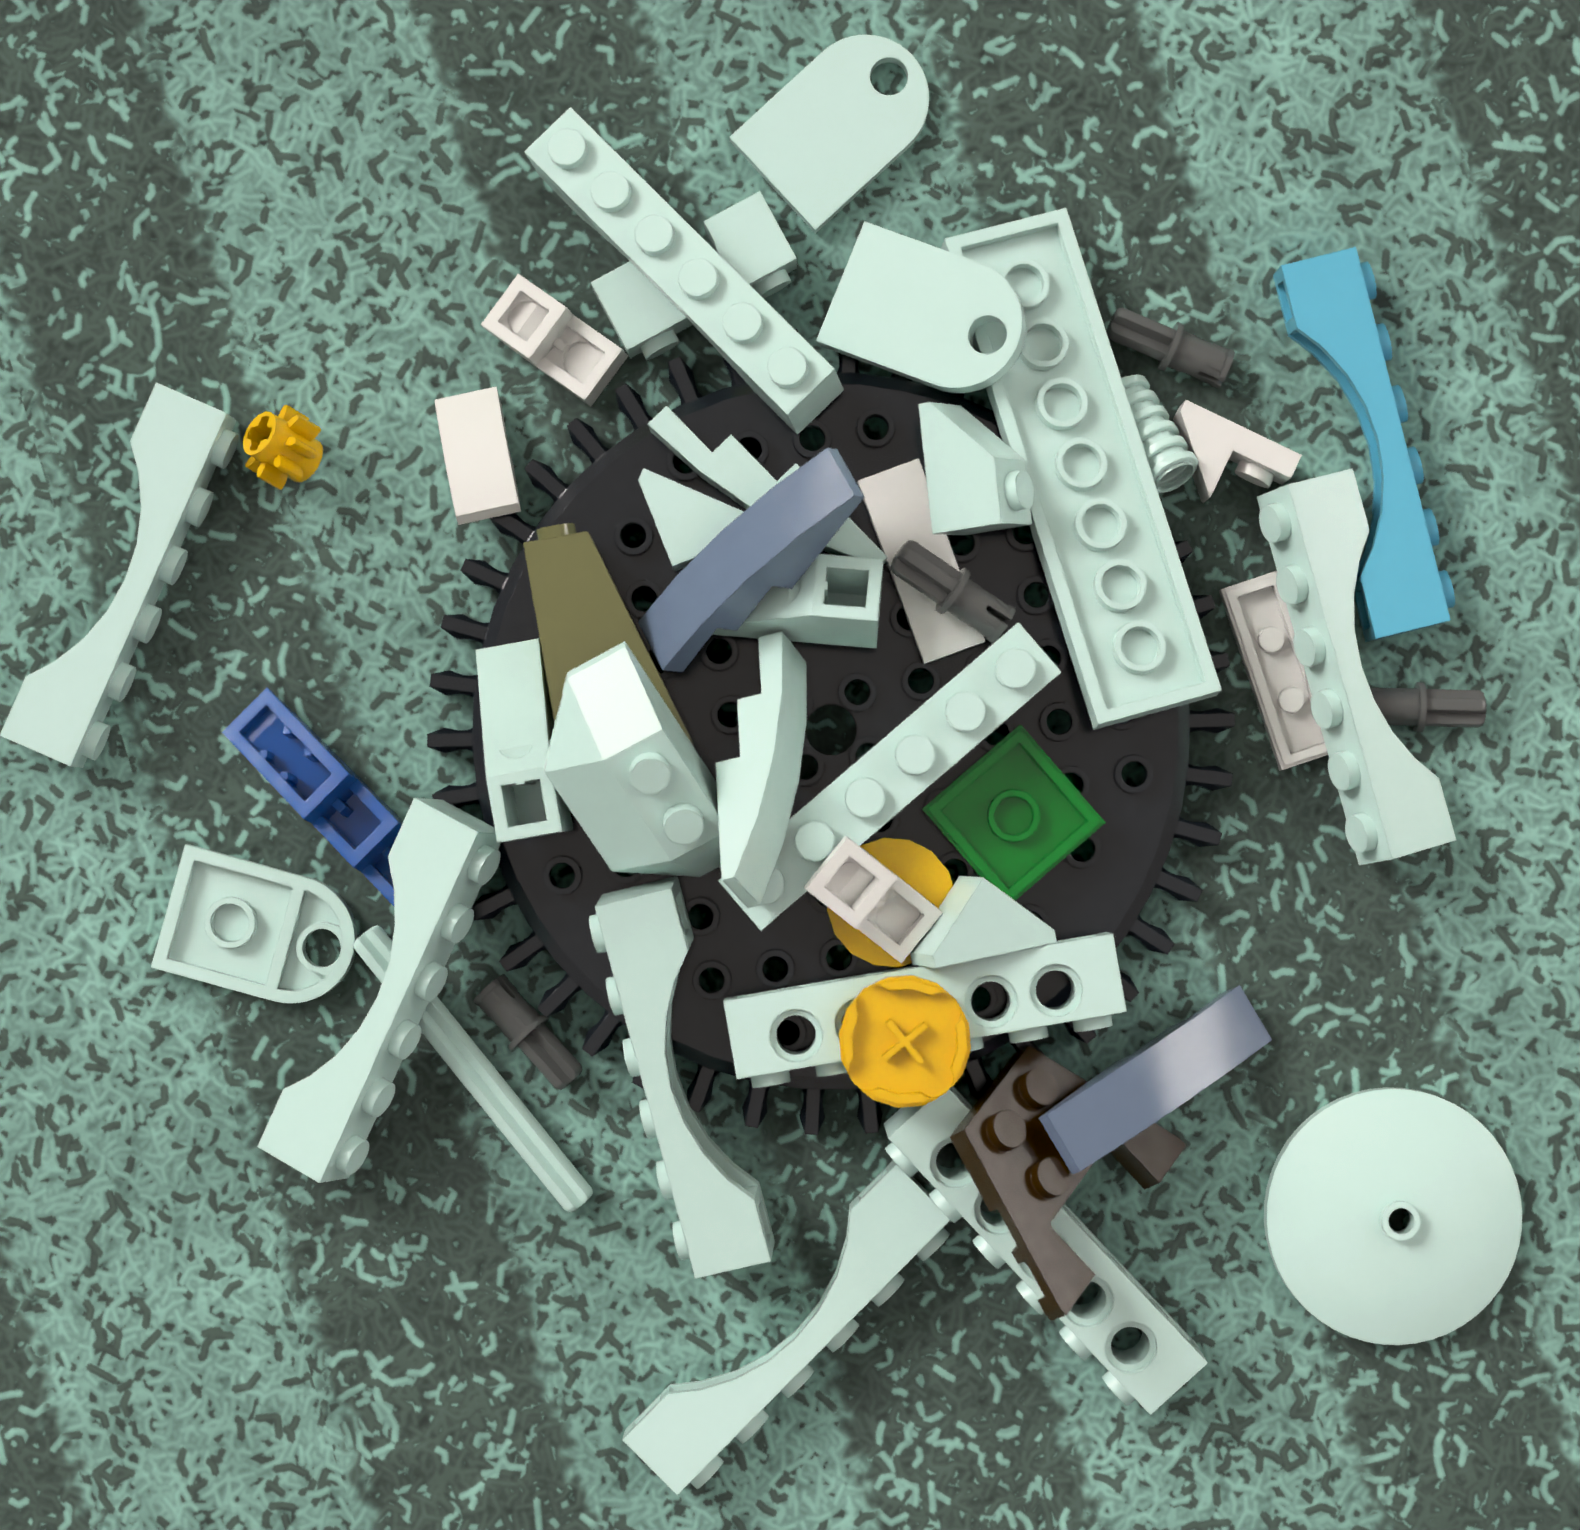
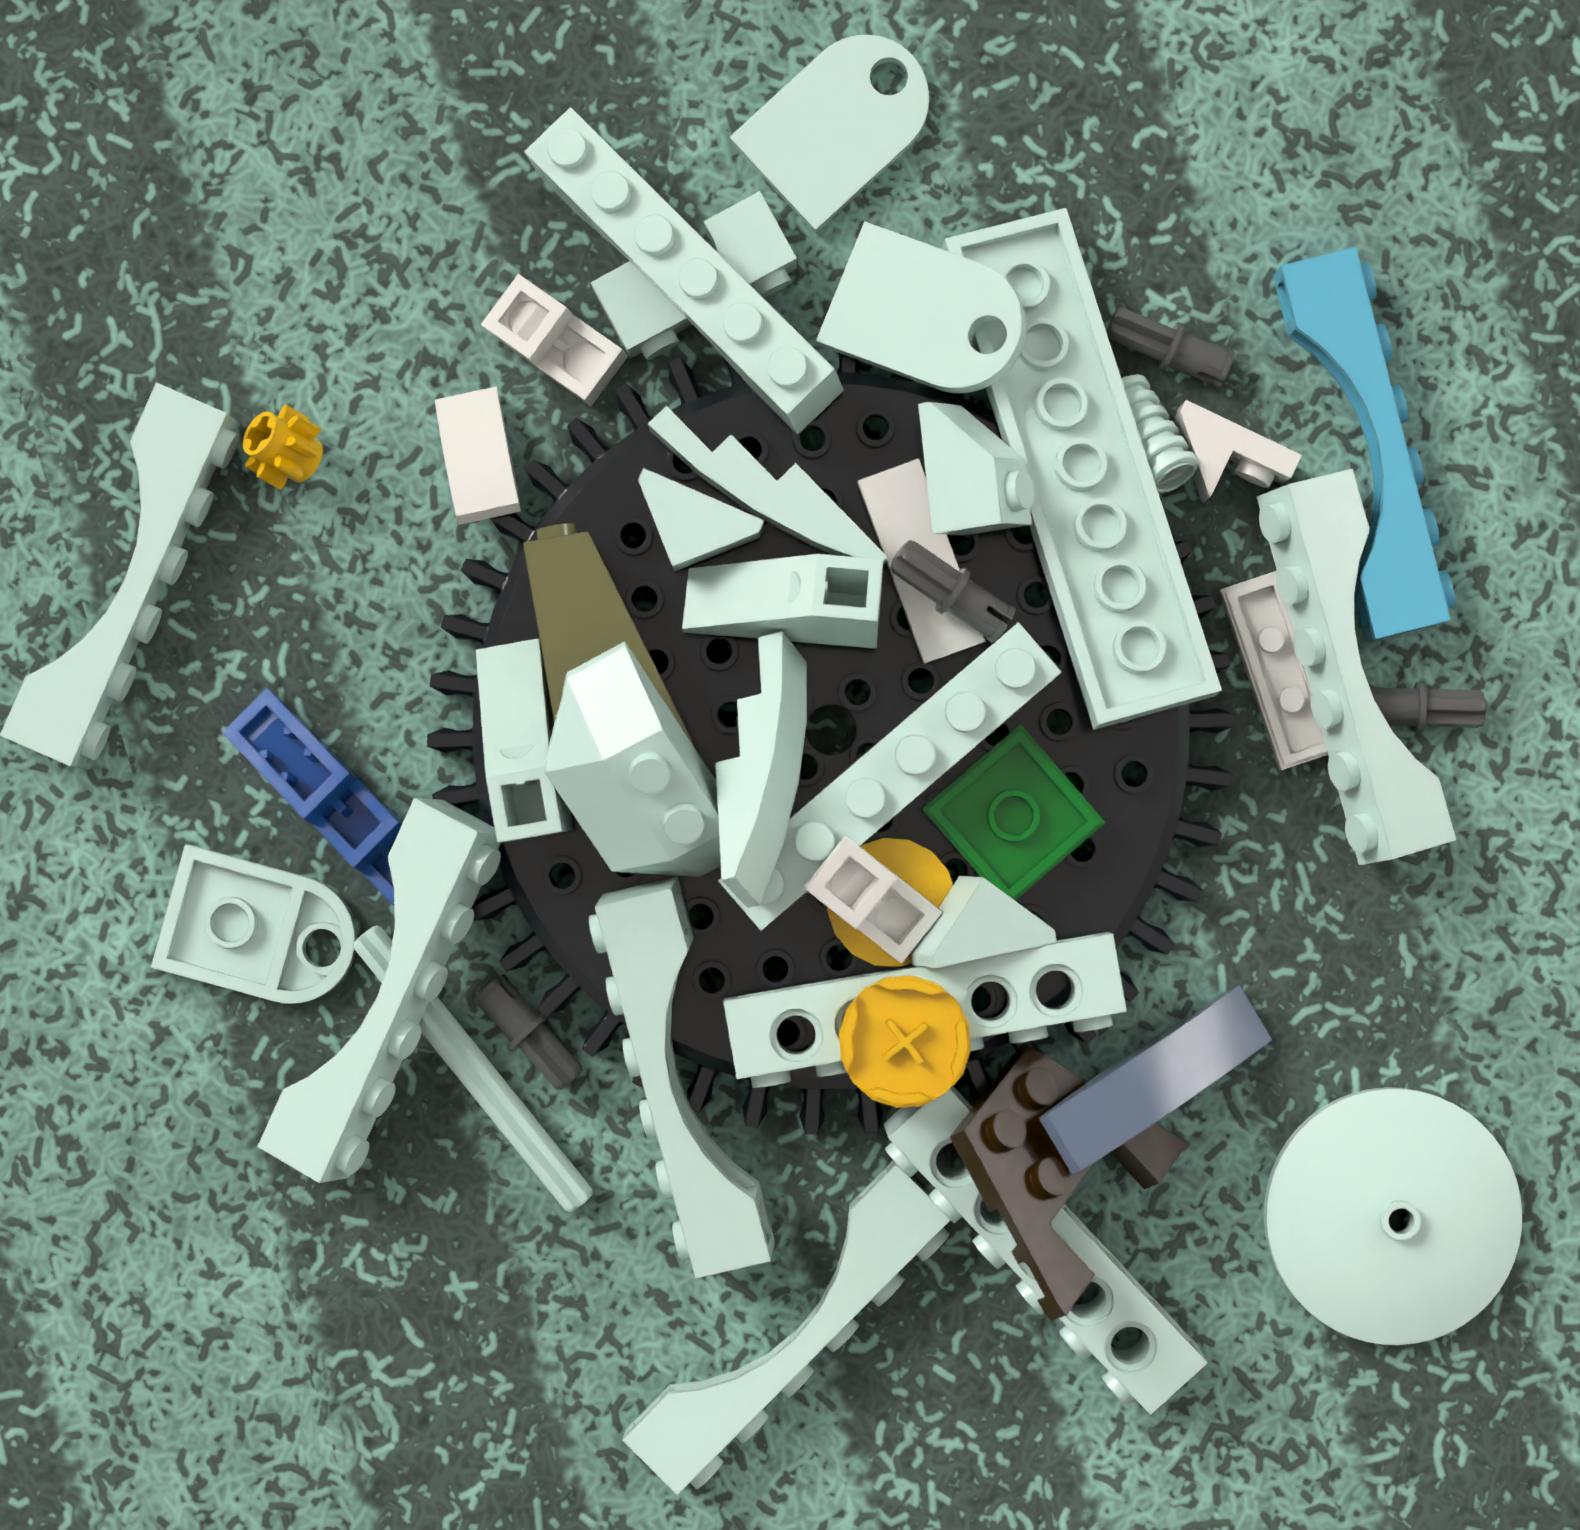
sand blue slope [638,448,864,672] -> none

